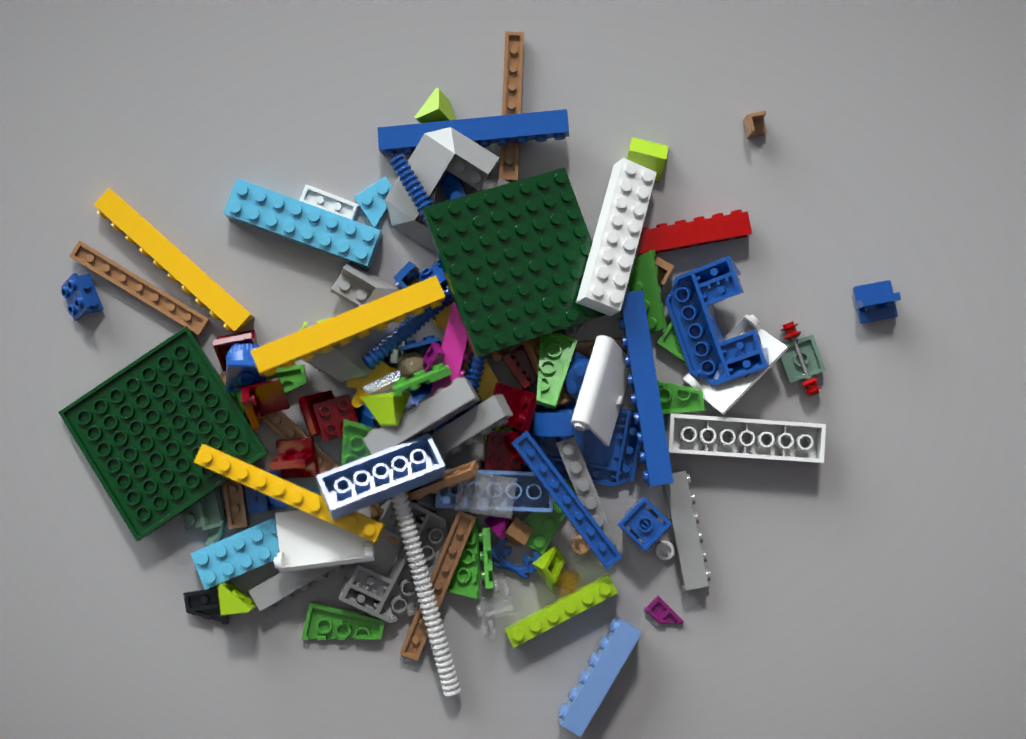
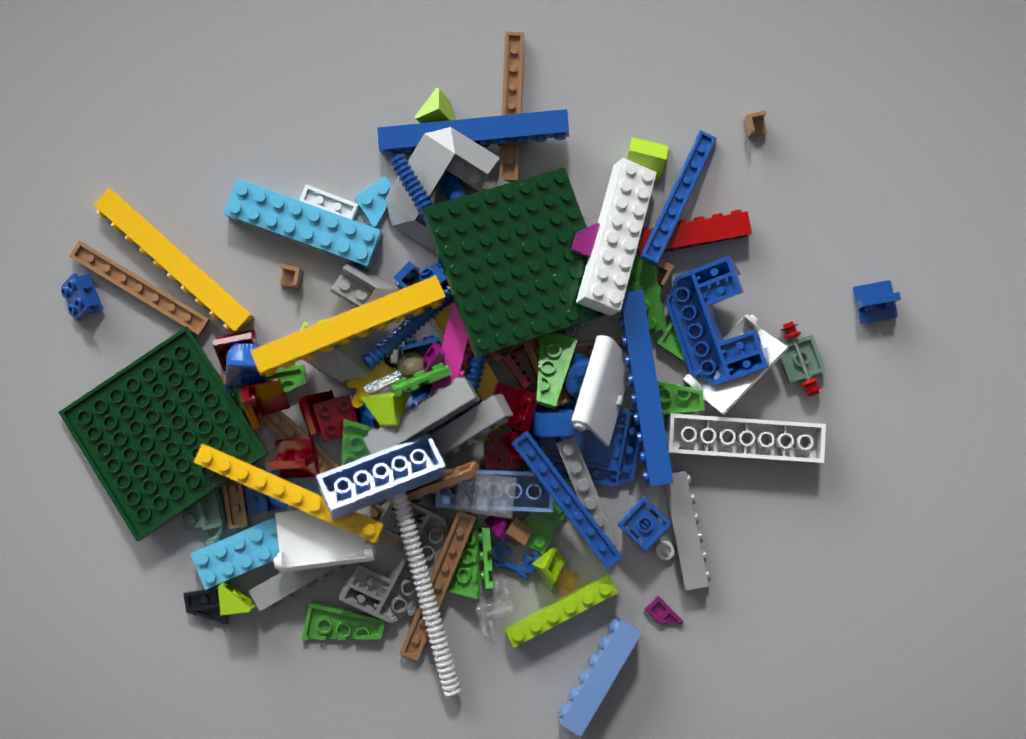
light nougat tile [571,535,590,555] -> none
none -> medium nougat panel [280,264,303,290]
none -> magenta tile [571,223,600,258]
none -> blue tile [639,130,717,267]

